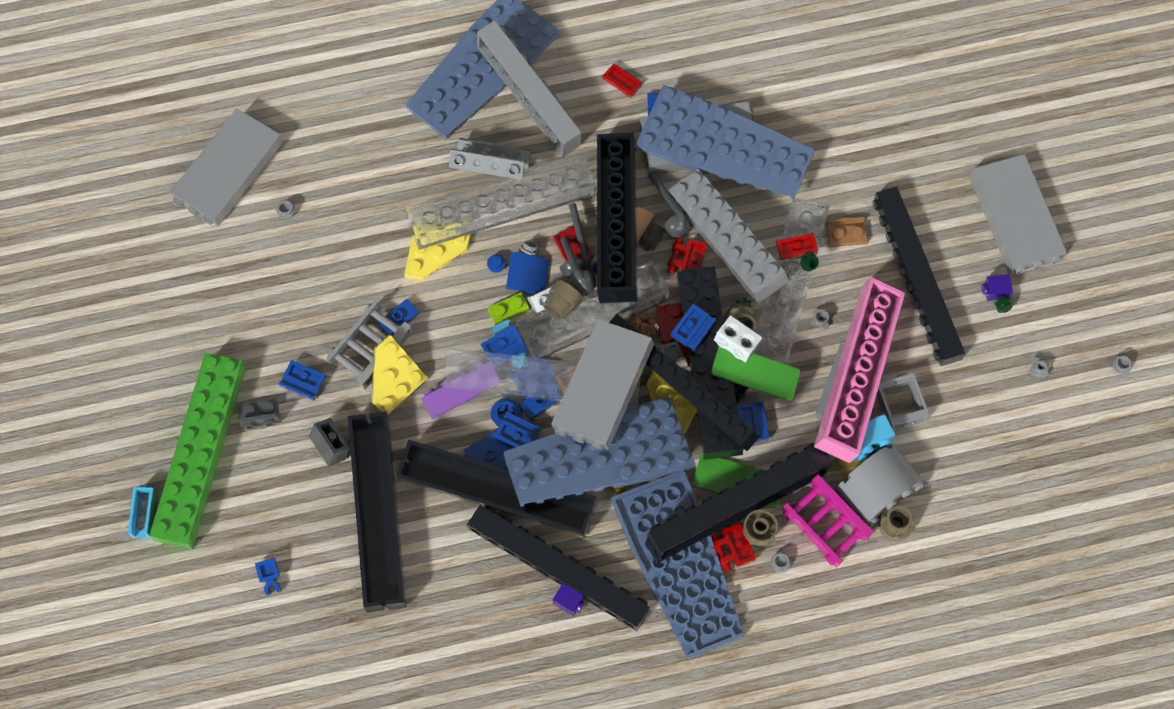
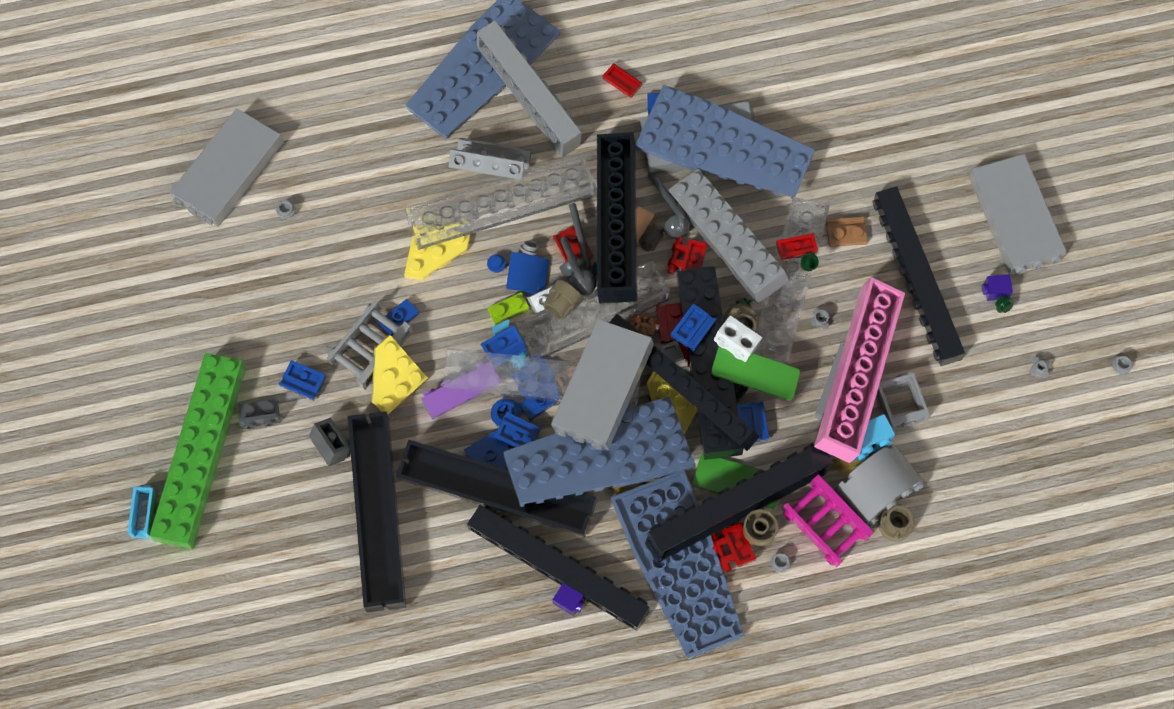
blue plate [255,558,281,595] -> none

